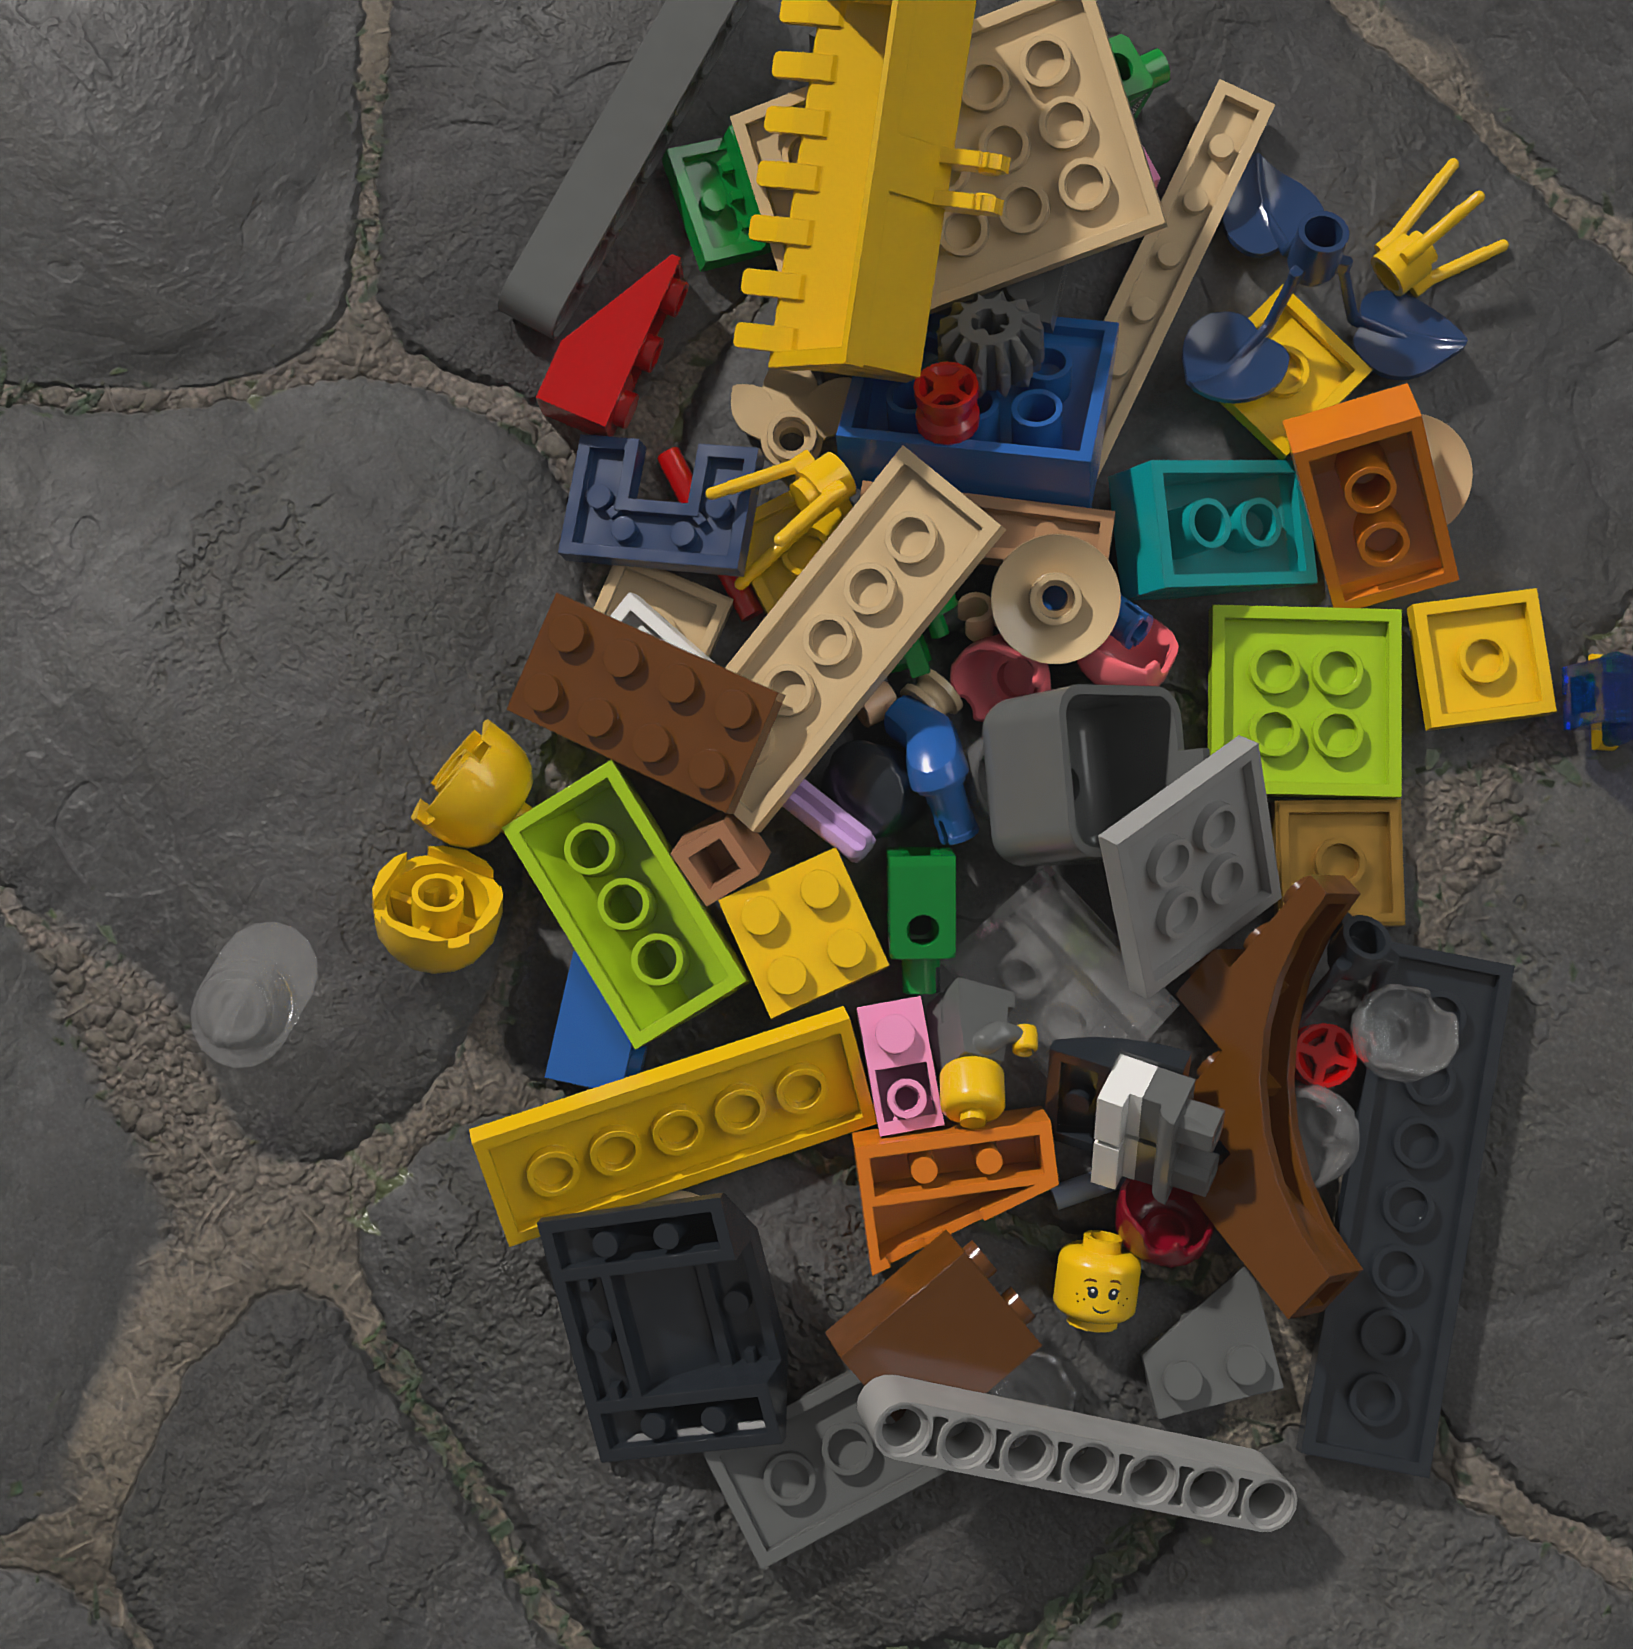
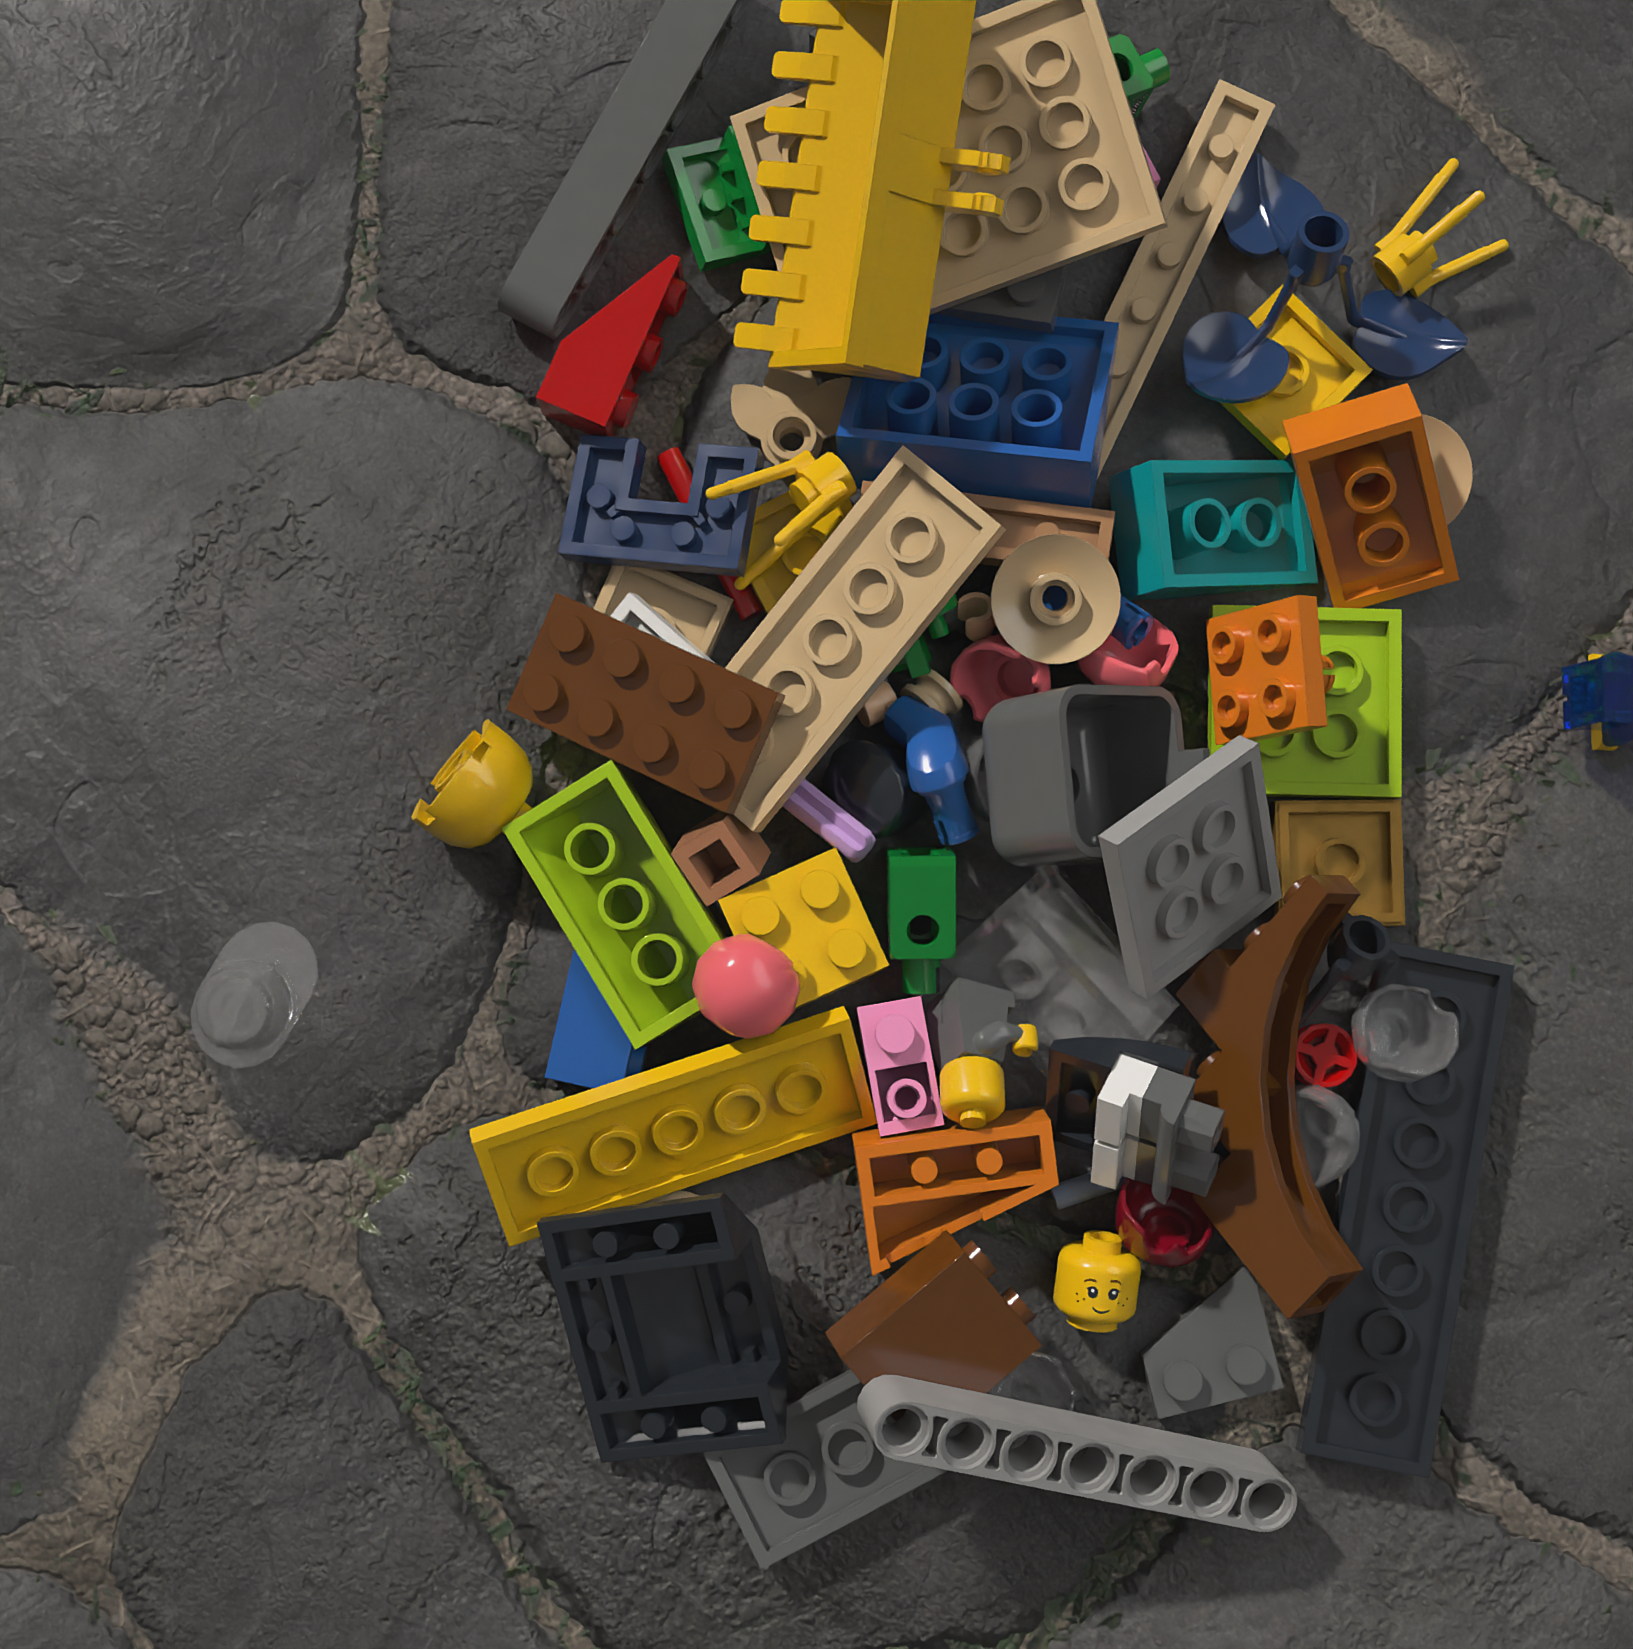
yellow cylinder [372,845,503,974] -> none
red wheel [913,361,980,445] -> none
dark grey gear [937,291,1044,399] -> none
yellow plate [1407,588,1557,731] -> none
none -> coral hair [692,934,801,1039]
none -> orange plate [1206,595,1335,745]

